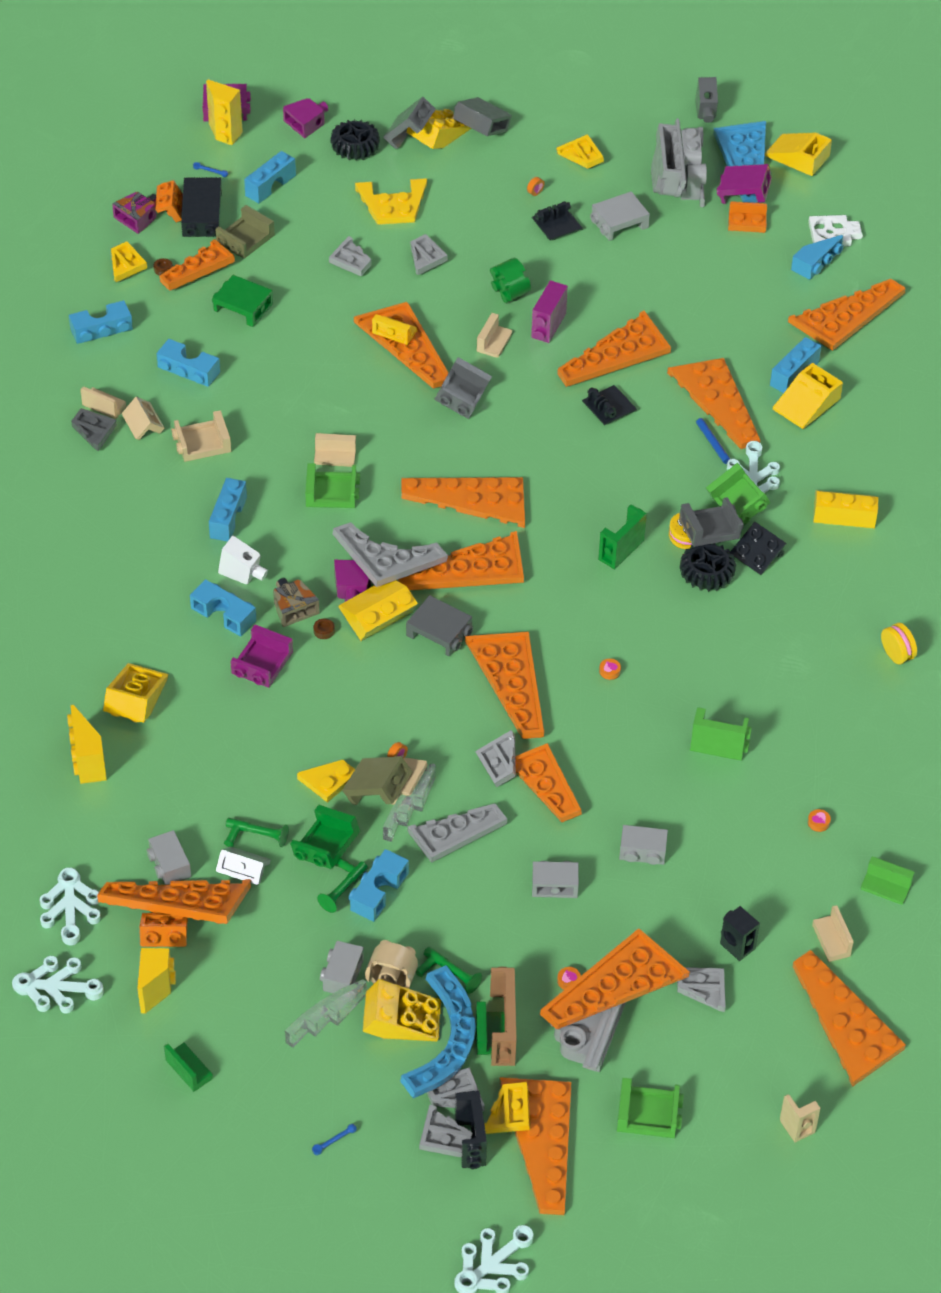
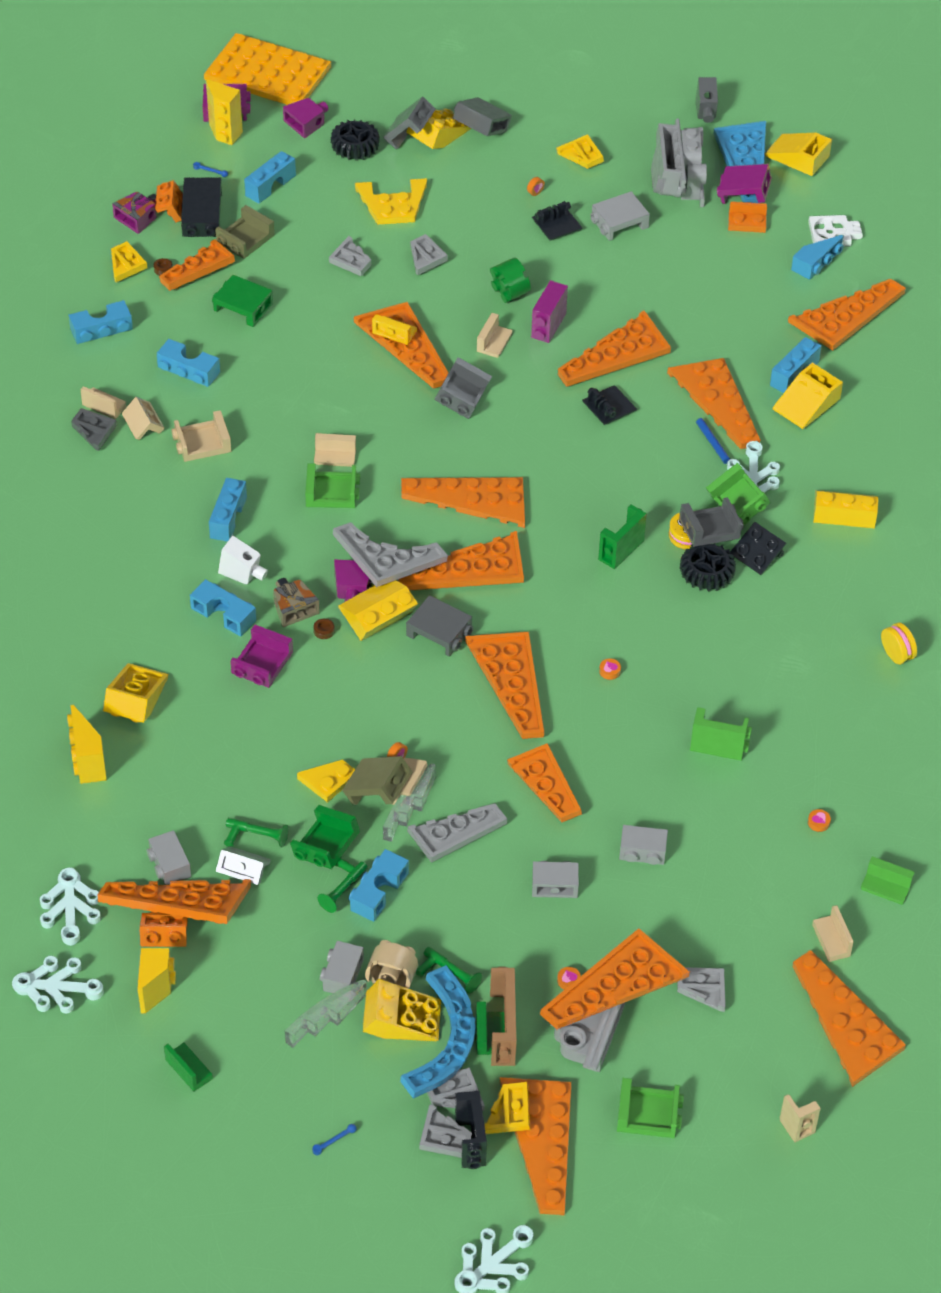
light grey wing [475,730,516,787] -> none
black brick [720,906,760,962] -> none
none -> light orange plate [204,33,331,105]

